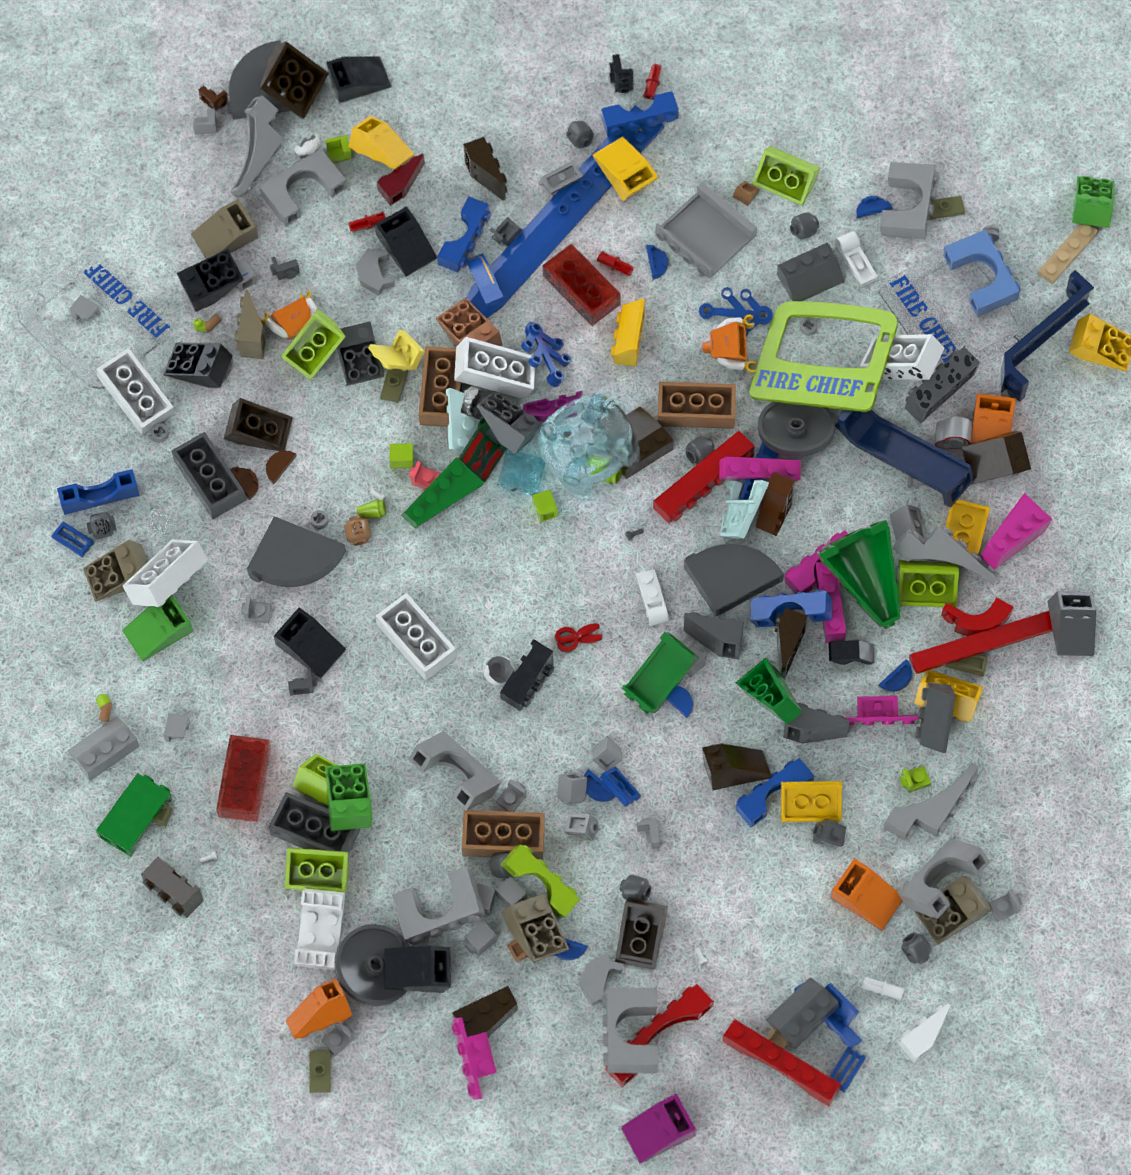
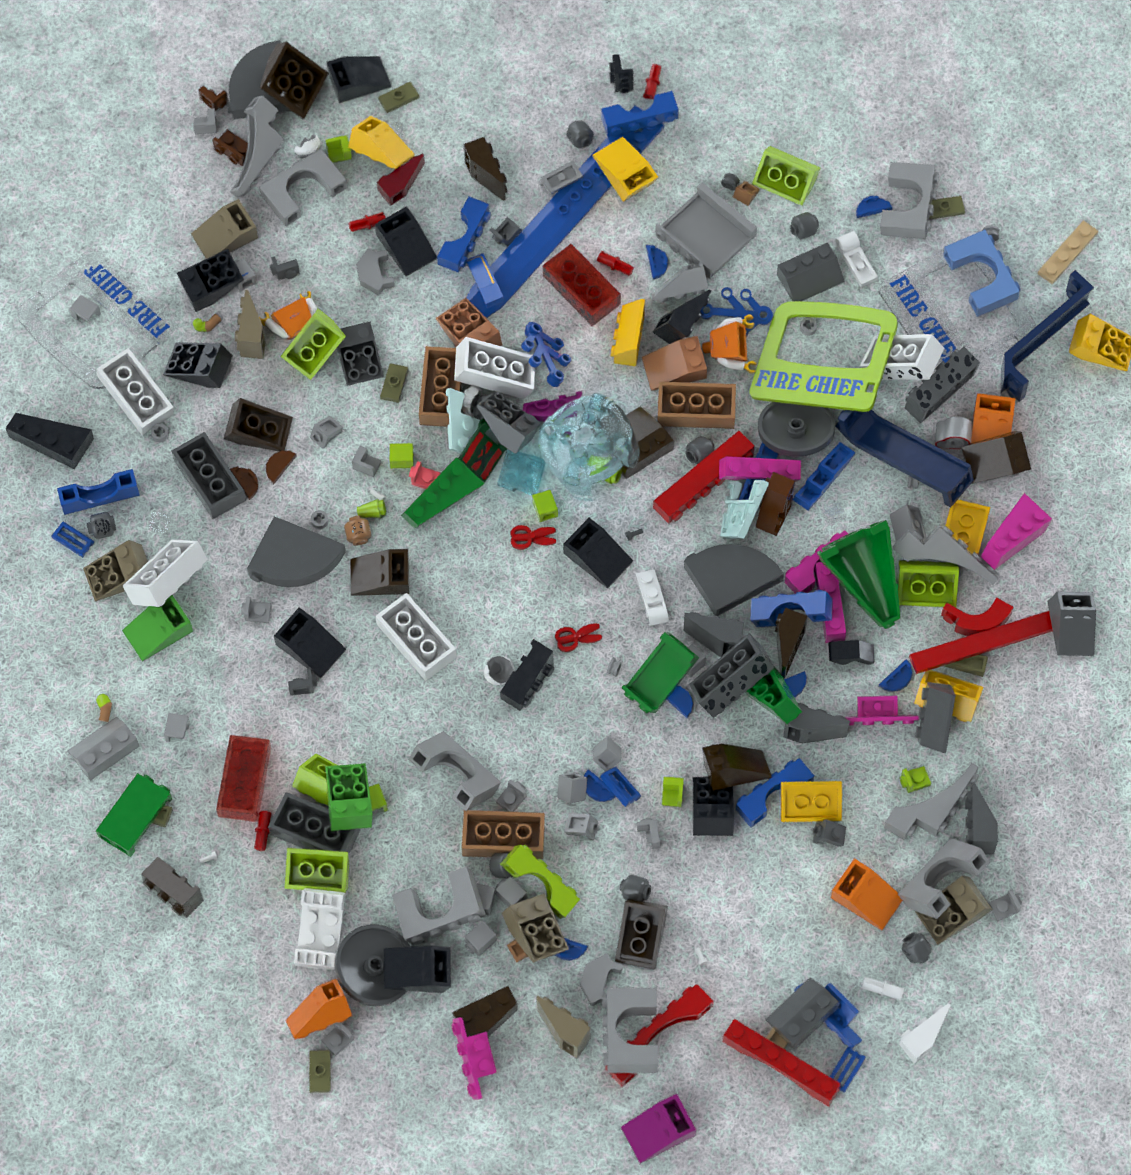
light yellow bracket [368,330,425,371] -> none
bright green slope [1072,176,1114,228] -> none
none -> black wedge [6,413,94,469]
none -> reddish brown bracket [212,129,248,166]
none -> red axle [254,811,272,851]
none -> light grey bracket [310,416,343,449]
none -> dark brown slope [350,549,410,596]
none -> light grey panel [352,446,381,477]
none -> lime panel [369,783,388,812]
none -> olive plate [378,81,419,113]
none -> red piece [510,525,556,550]
none -> dark tan slope [536,995,591,1059]
none -> black slope [563,517,633,589]
none -> light grey bush [607,657,623,677]
none -> nougat slope [642,336,707,391]
none -> light grey slope [652,262,708,303]
none -> black slope [653,289,711,344]
none -> lime panel [662,777,684,807]
none -> dark grey brick [689,633,774,718]
none -> black slope [693,777,734,836]
none -> dark grey bush [721,173,740,191]
none -> blue tile [784,671,807,698]
none -> blue slope [793,442,856,511]
none -> dark grey slope [965,784,998,855]

